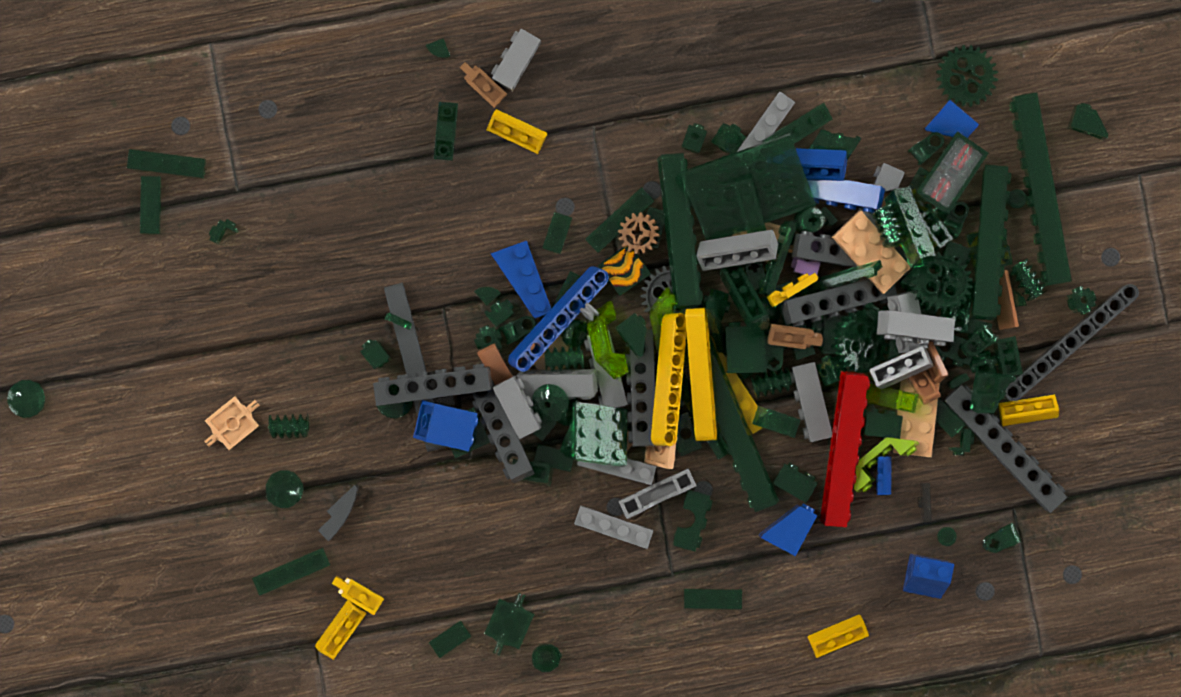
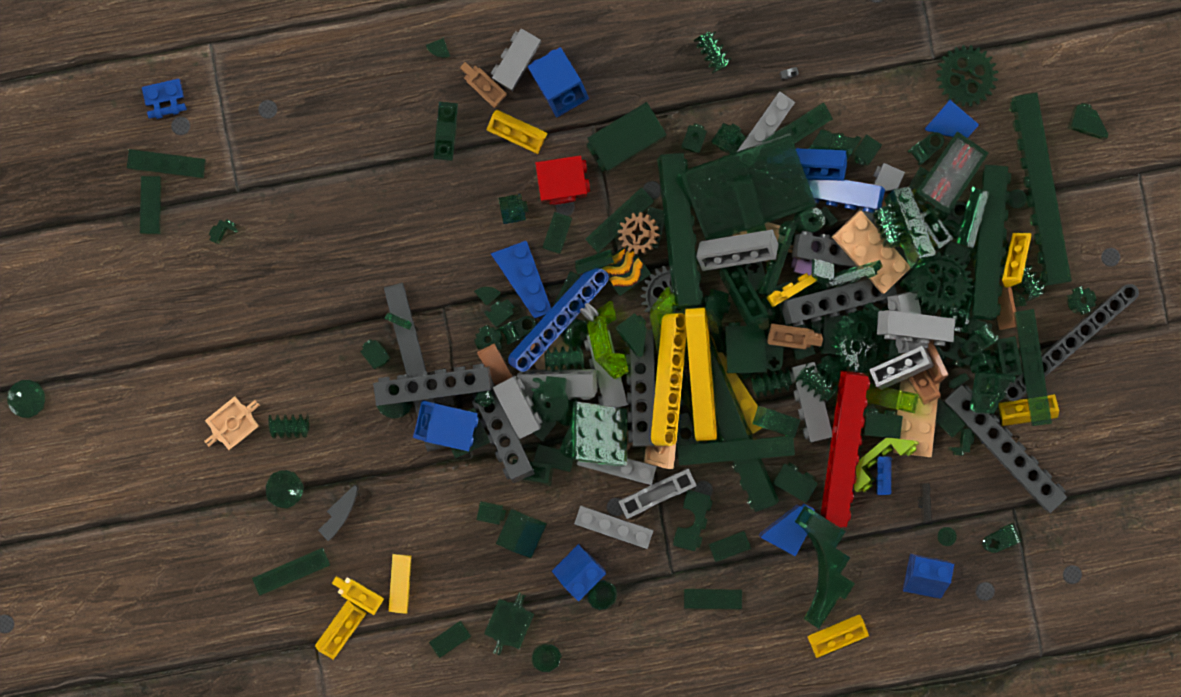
none -> blue plate [142,79,187,119]
none -> yellow slope [389,554,412,614]
none -> clear green plate [475,391,494,406]
none -> clear green brick [476,500,506,525]
none -> clear green slope [496,508,547,558]
none -> clear green brick [499,194,528,224]
none -> blue slope [527,47,589,118]
none -> clear green plate [531,376,567,398]
none -> red brick [535,155,590,205]
none -> blue slope [552,544,606,602]
none -> clear green tile [575,250,614,274]
none -> clear green brick [586,102,667,174]
none -> clear green hair [587,580,617,610]
none -> clear green tile [677,435,795,465]
none -> clear green piece [693,31,732,74]
none -> clear green tile [708,531,751,562]
none -> dark grey tile [779,67,799,81]
none -> clear green piece [795,362,839,402]
none -> clear green arch [795,506,855,629]
none -> clear green slope [812,259,835,284]
none -> clear green brick [852,134,882,166]
none -> clear green plate [957,187,989,248]
none -> yellow slope [1002,233,1032,288]
none -> clear green tile [1014,309,1052,426]

